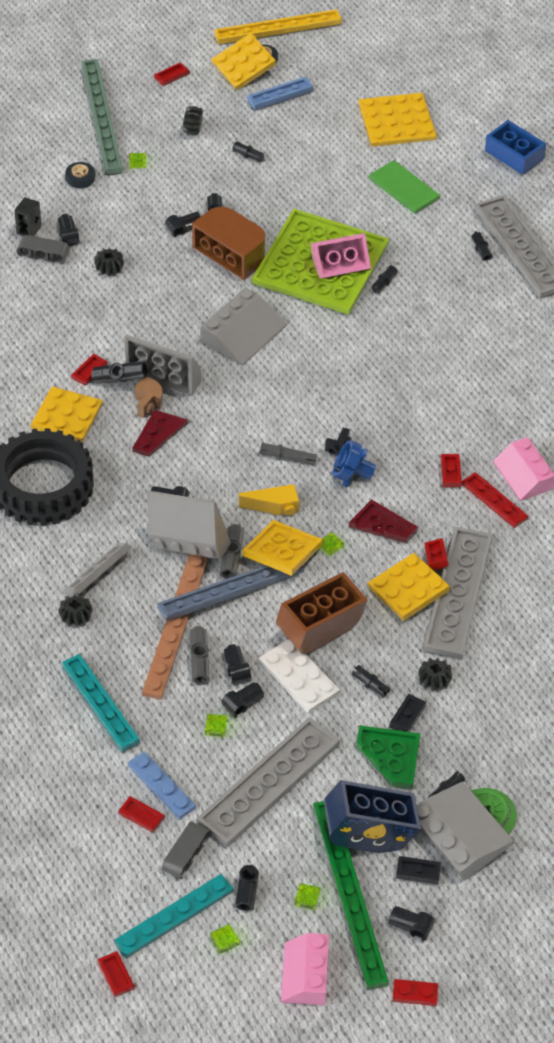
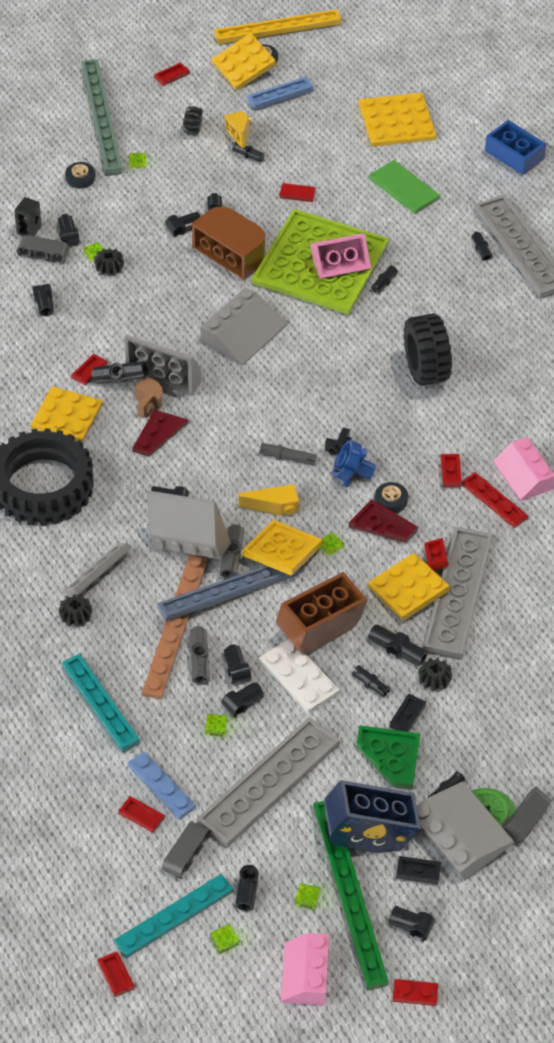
none -> black piece [32,284,54,316]
none -> clear neon green plate [83,242,103,262]
none -> yellow slope [224,111,251,148]
none -> red tile [280,183,316,202]
none -> black piece [368,624,428,667]
none -> black wheel [374,482,409,513]
none -> black tyre [403,313,452,386]
none -> dark grey beam [503,786,552,843]

